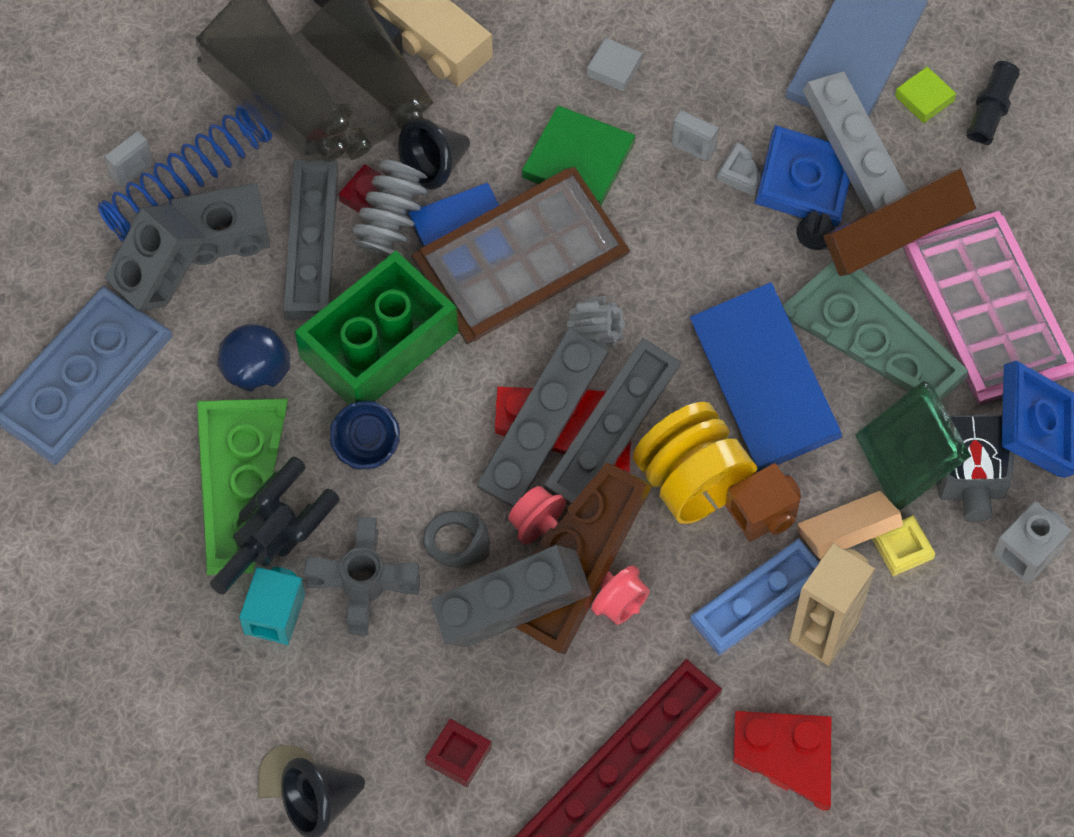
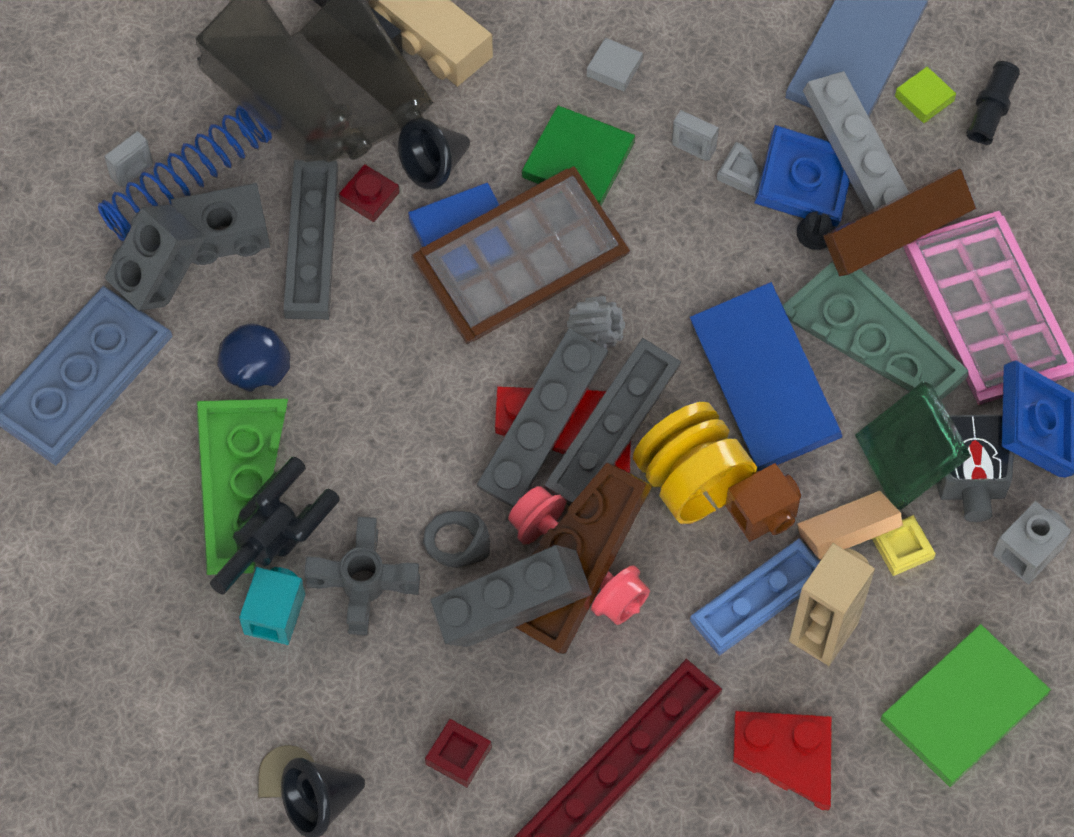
green brick [295,251,458,405] -> none
dark blue hair [330,401,400,470] -> none
light grey piece [352,159,428,257] -> none
none -> bright green tile [880,624,1051,787]

